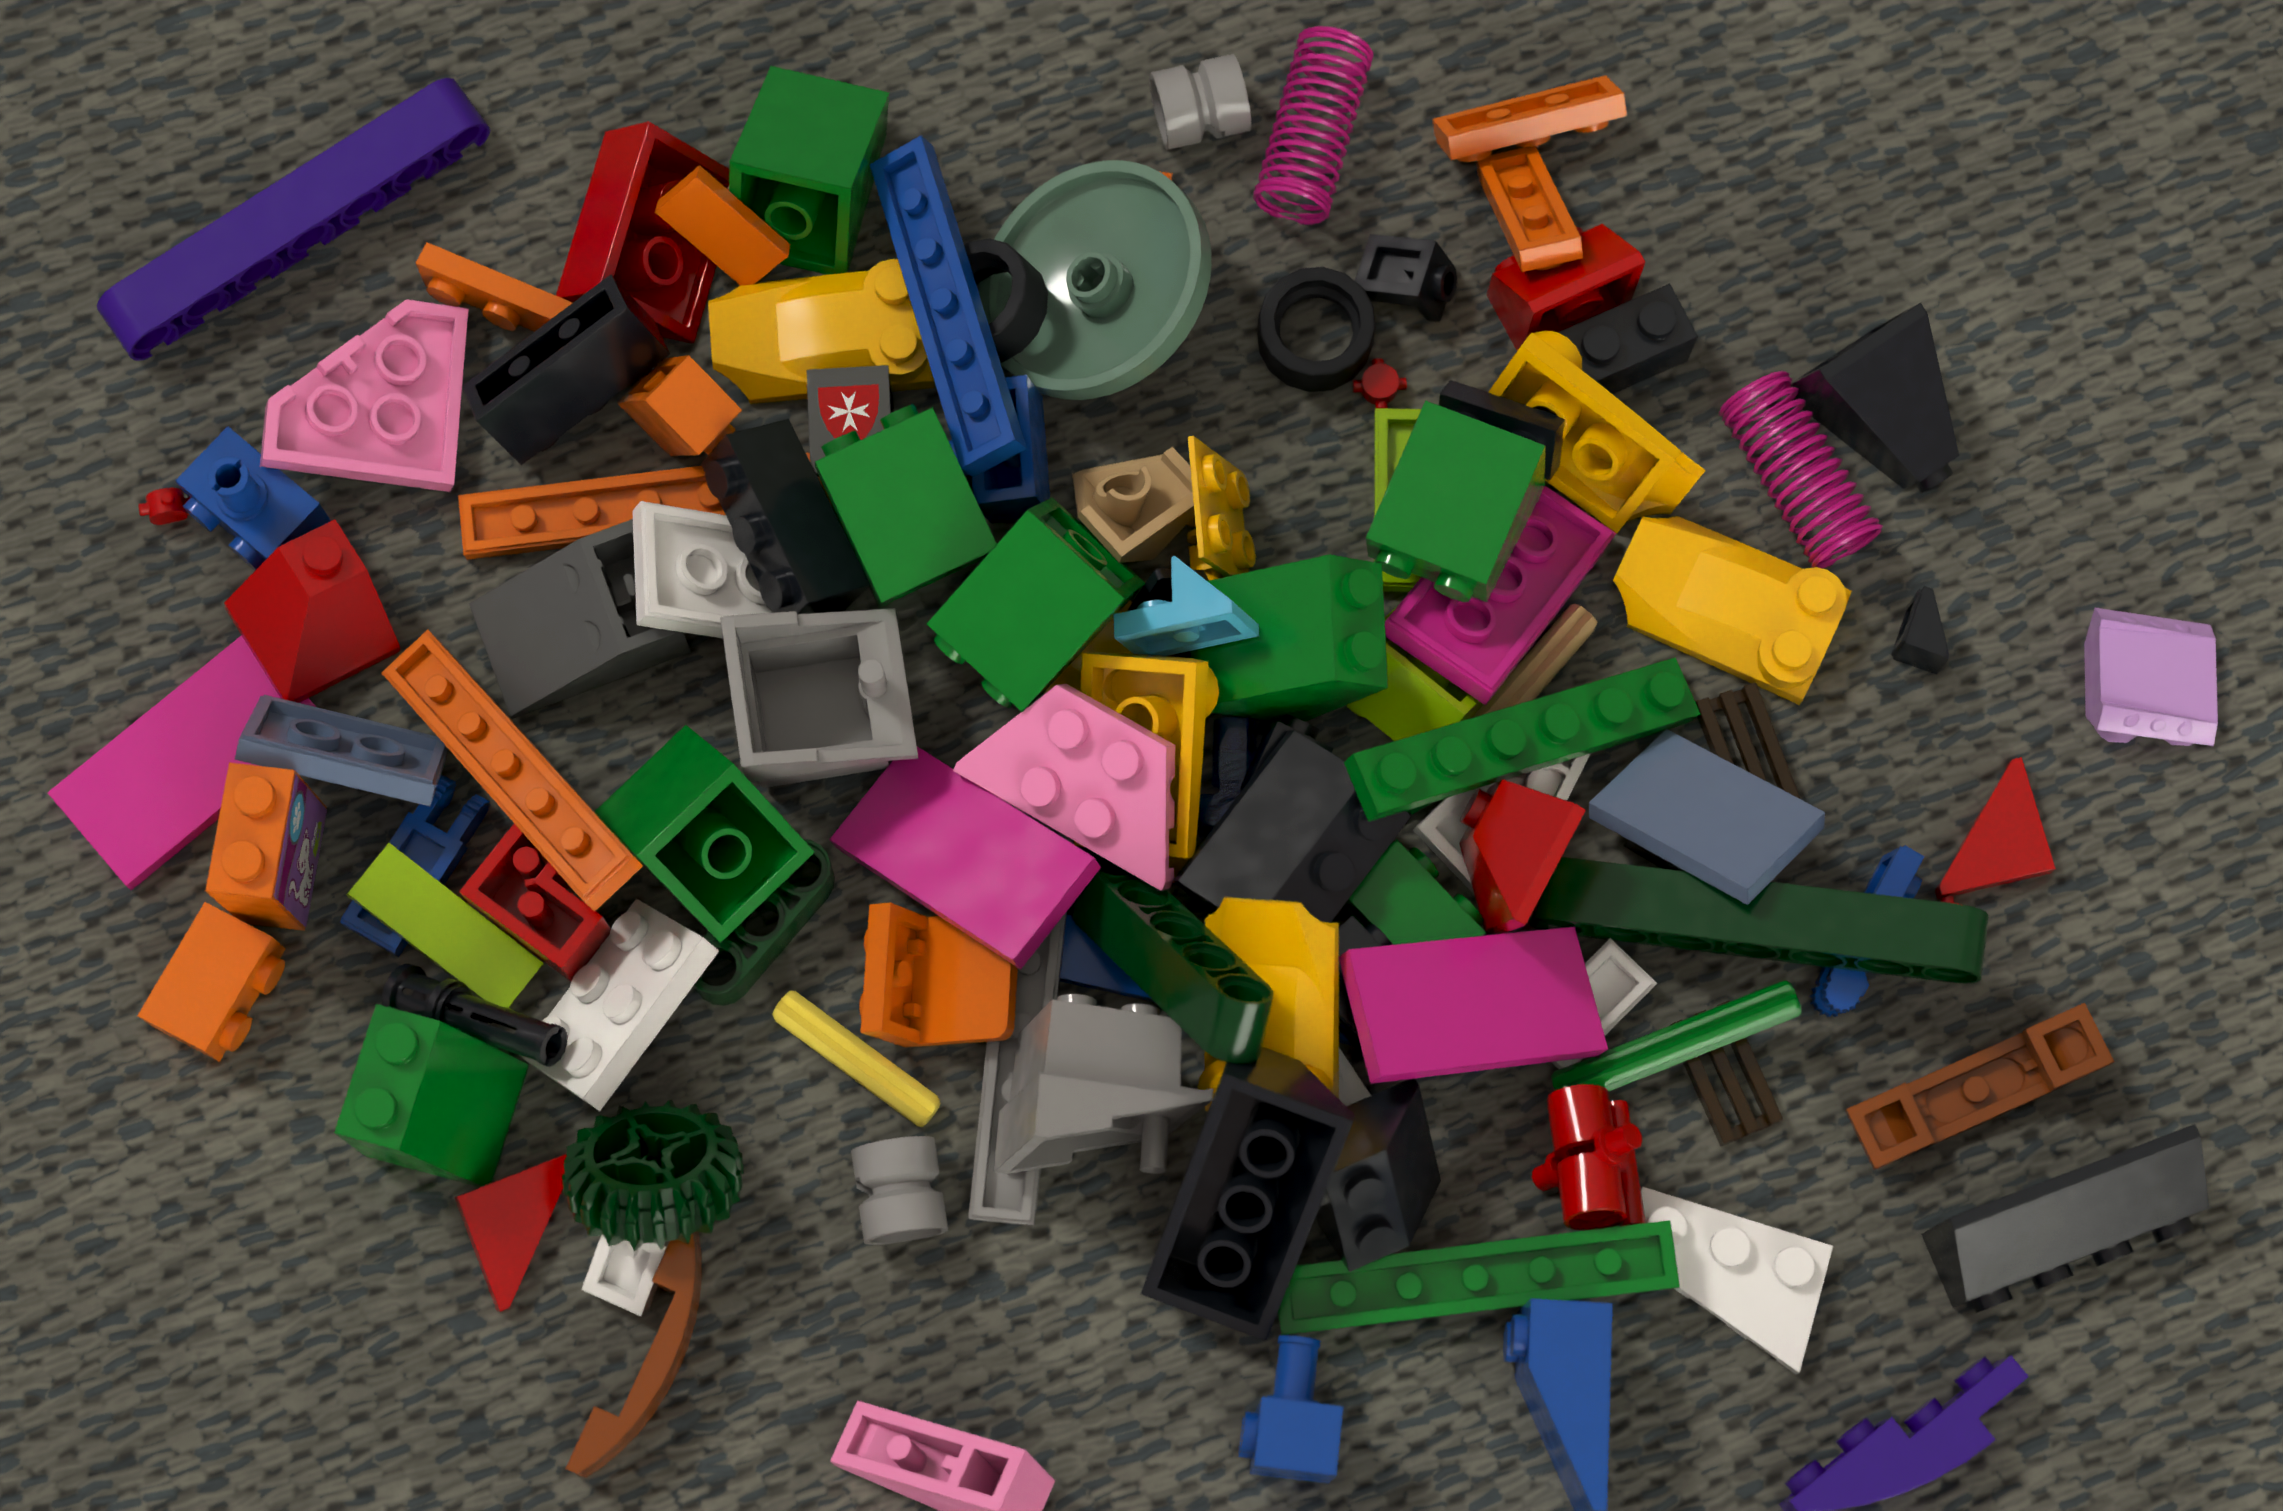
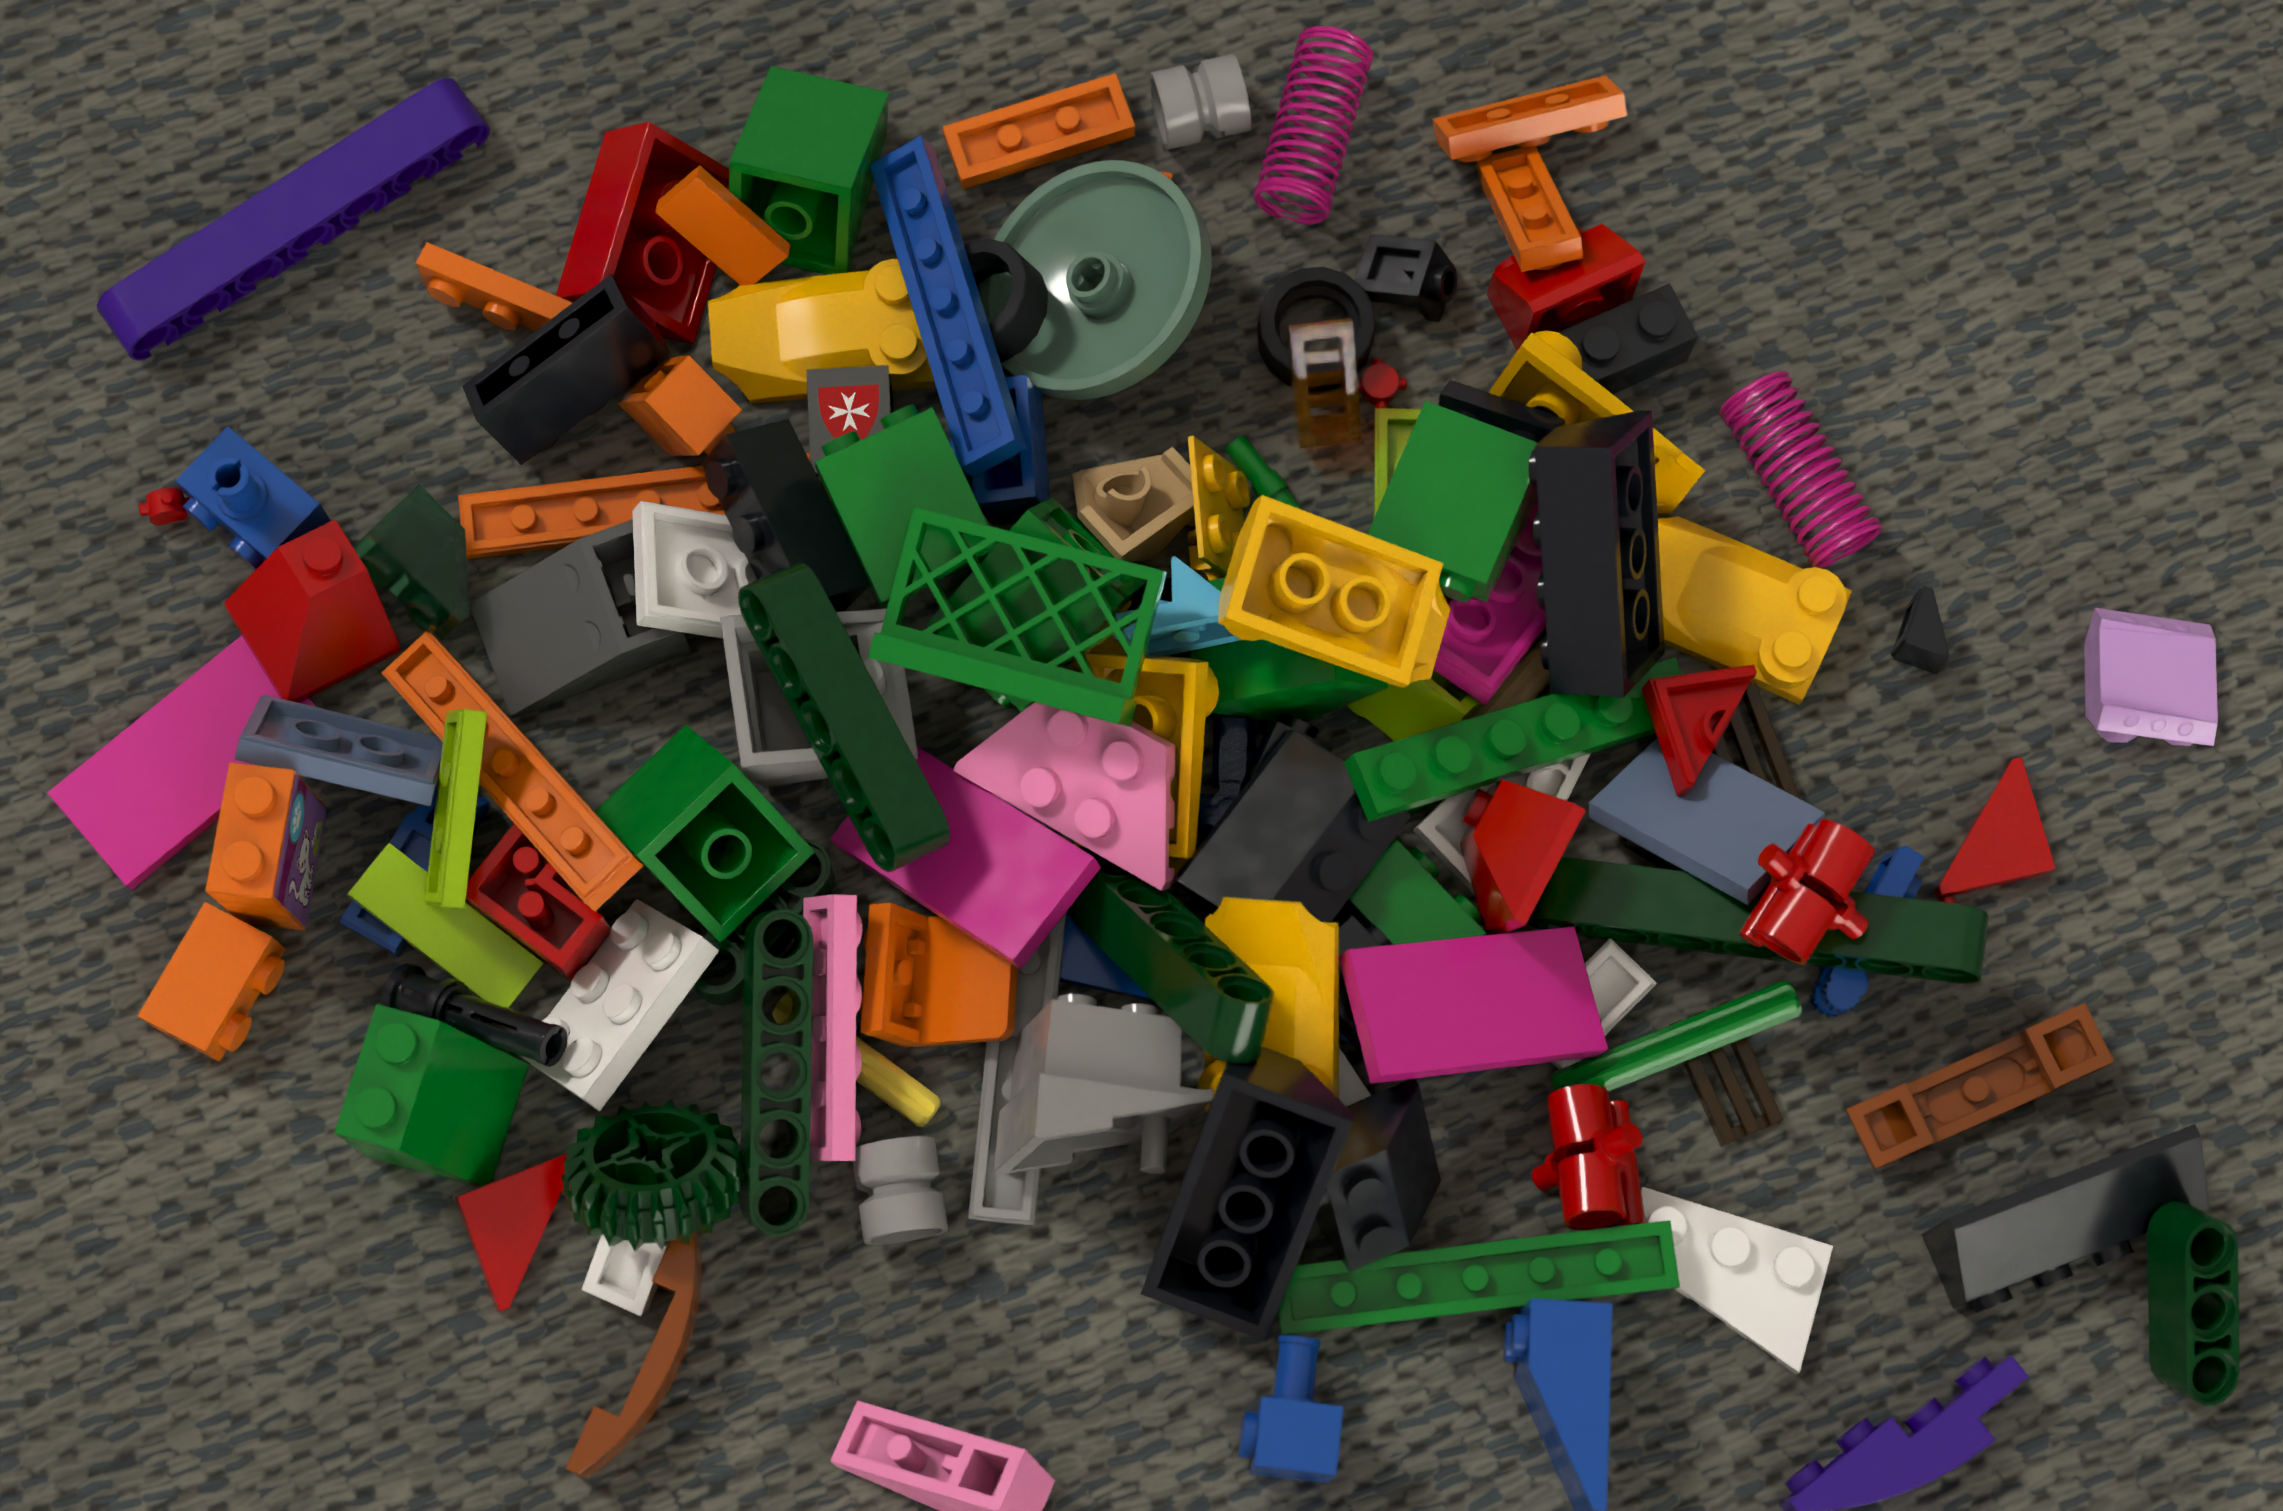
bright pink plate [260,299,468,492] -> none
black slope [1787,303,1959,493] -> none
none -> clear green slope [354,484,470,641]
none -> lime tile [424,709,487,909]
none -> dark green beam [738,562,950,872]
none -> dark green beam [740,909,813,1237]
none -> bright pink plate [803,894,862,1161]
none -> green fence [868,507,1167,727]
none -> orange plate [942,73,1135,190]
none -> yellow slope [1218,495,1451,688]
none -> green piece [1225,435,1303,510]
none -> clear orange slope [1288,318,1362,448]
none -> black slope [1529,410,1665,697]
none -> red tile [1641,665,1757,796]
none -> red pin [1739,819,1875,965]
none -> dark green beam [2147,1201,2240,1406]

